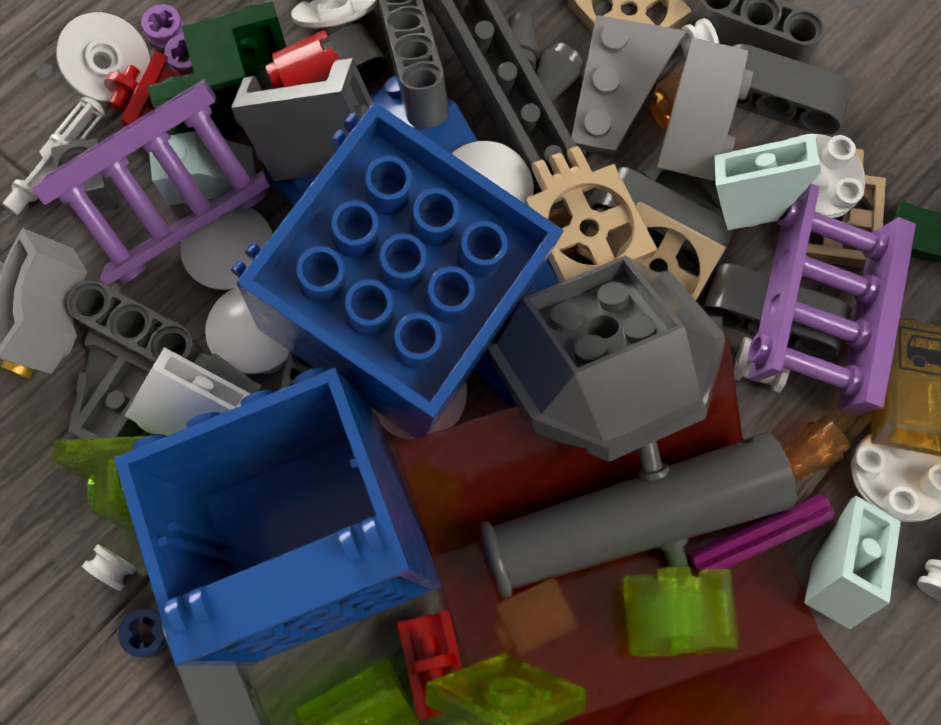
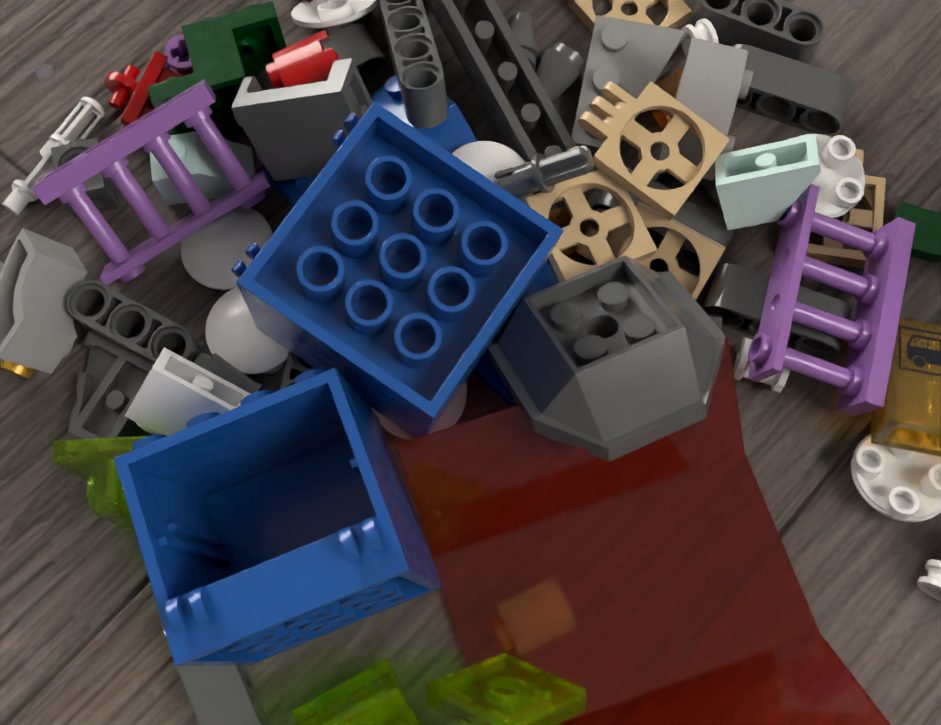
white dish [56,12,150,102] -> none
white bush [82,544,136,591] -> none
dark blue bush [118,609,168,658] -> none
medium lavender bush [141,4,184,51] -> none
red hips [397,610,472,721] -> none
dark grey piece [478,432,797,600] -> none
clear neon green brick [623,567,739,657] -> none
magenta axle [689,495,835,578] -> none
clear orange cone [784,416,850,483] -> none
light aqua slope [804,496,901,629] -> none
none -> dark grey axle [494,146,594,198]
none -> tan piece [578,81,730,221]

